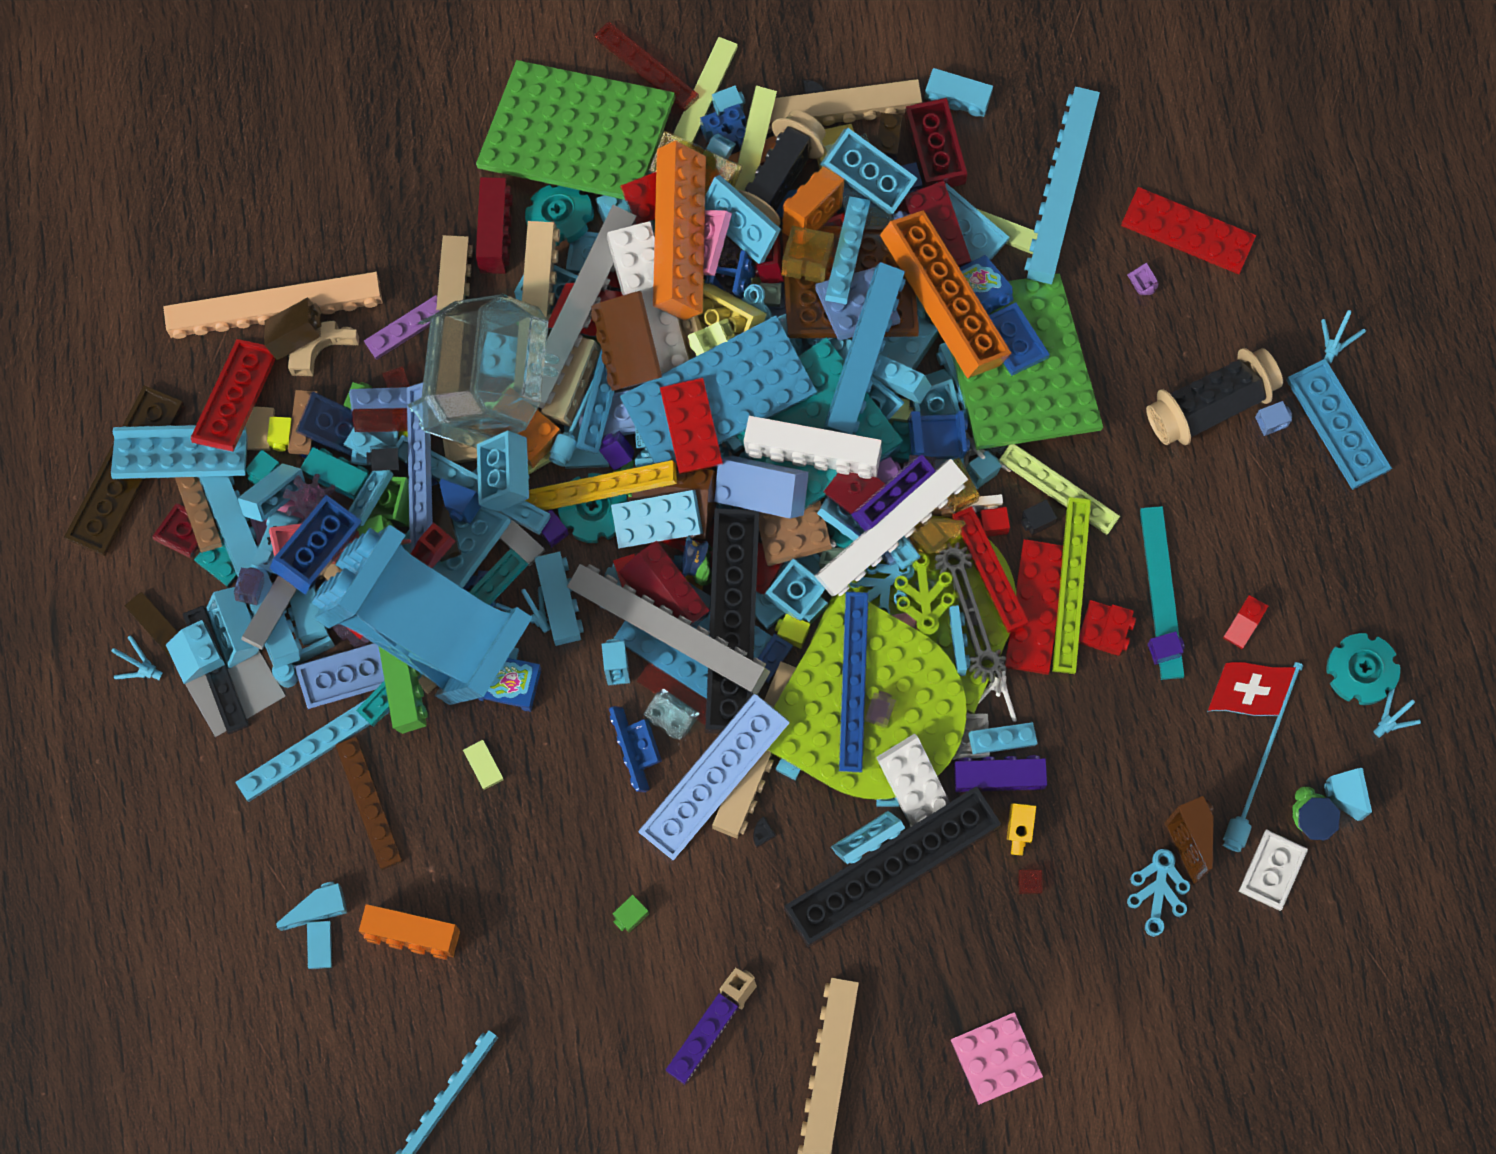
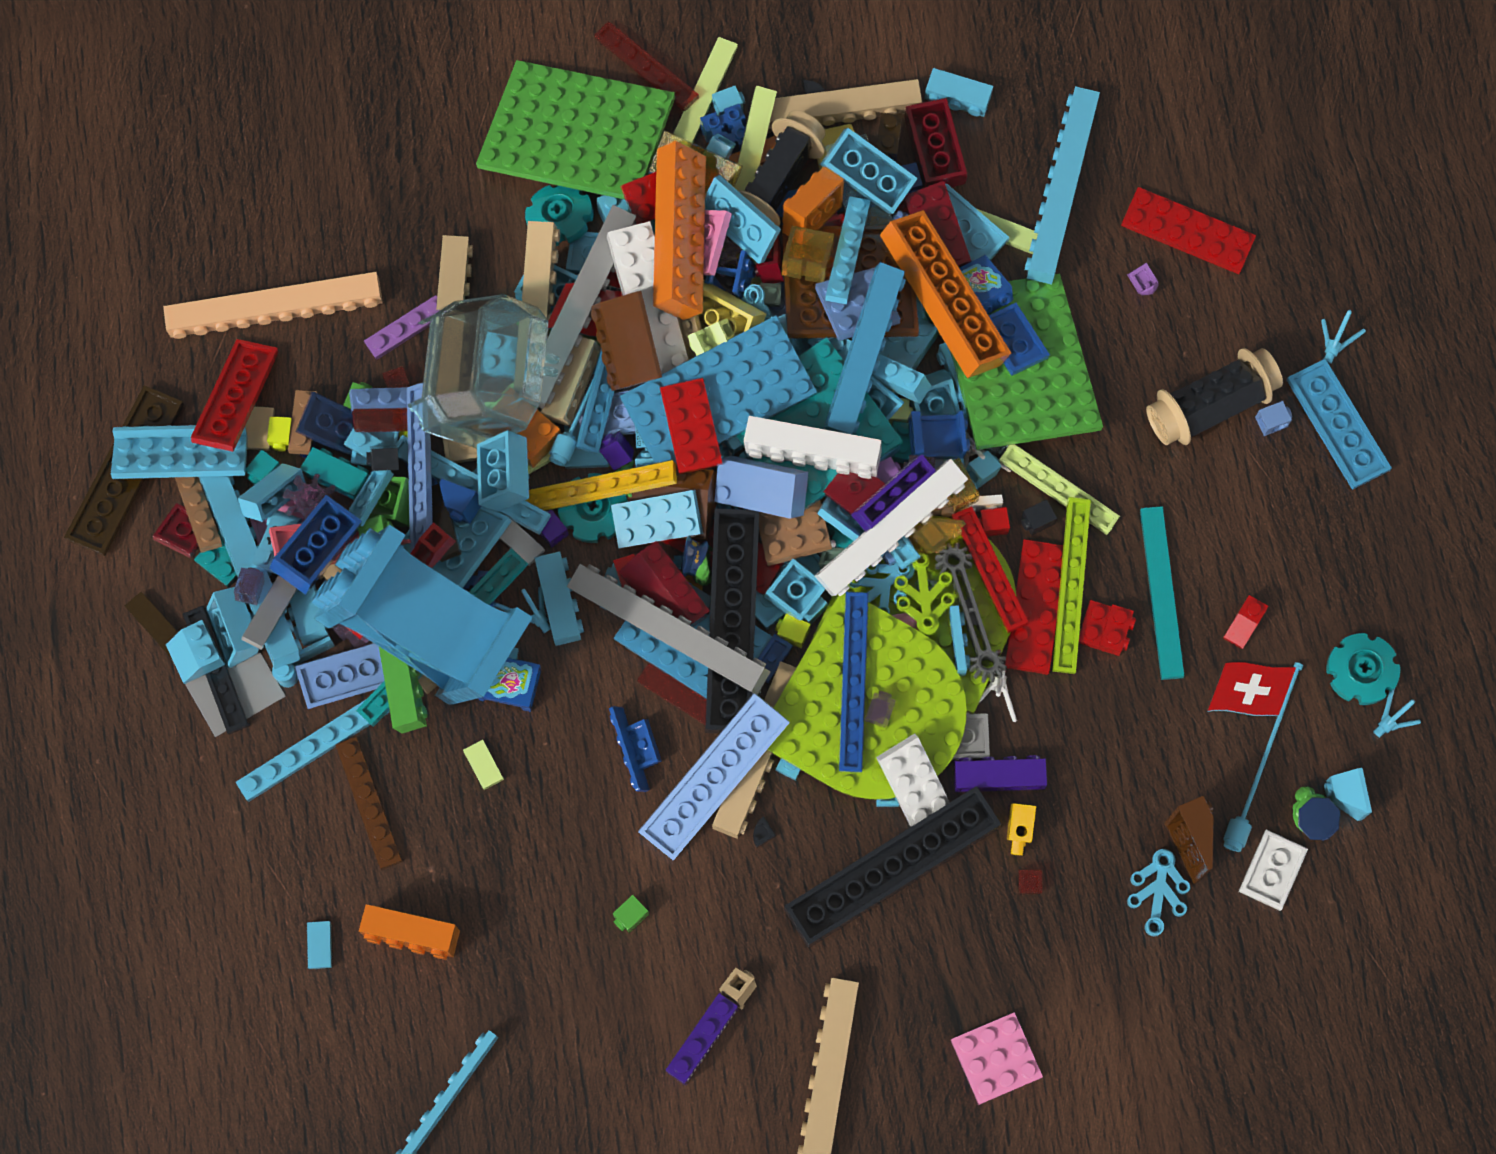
medium azure plant [112,635,163,680] -> none
dark brown brick [265,297,322,360] -> none
medium azure slope [276,882,348,931] -> none
tan arch [288,321,359,376] -> none
dark red brick [476,177,513,274] -> none
medium azure brick [602,639,630,685] -> none
clear light blue brick [643,689,700,740] -> none
medium azure plate [831,811,905,864] -> none
medium azure plate [968,722,1037,755] -> none
dark purple brick [1148,631,1185,665] -> none

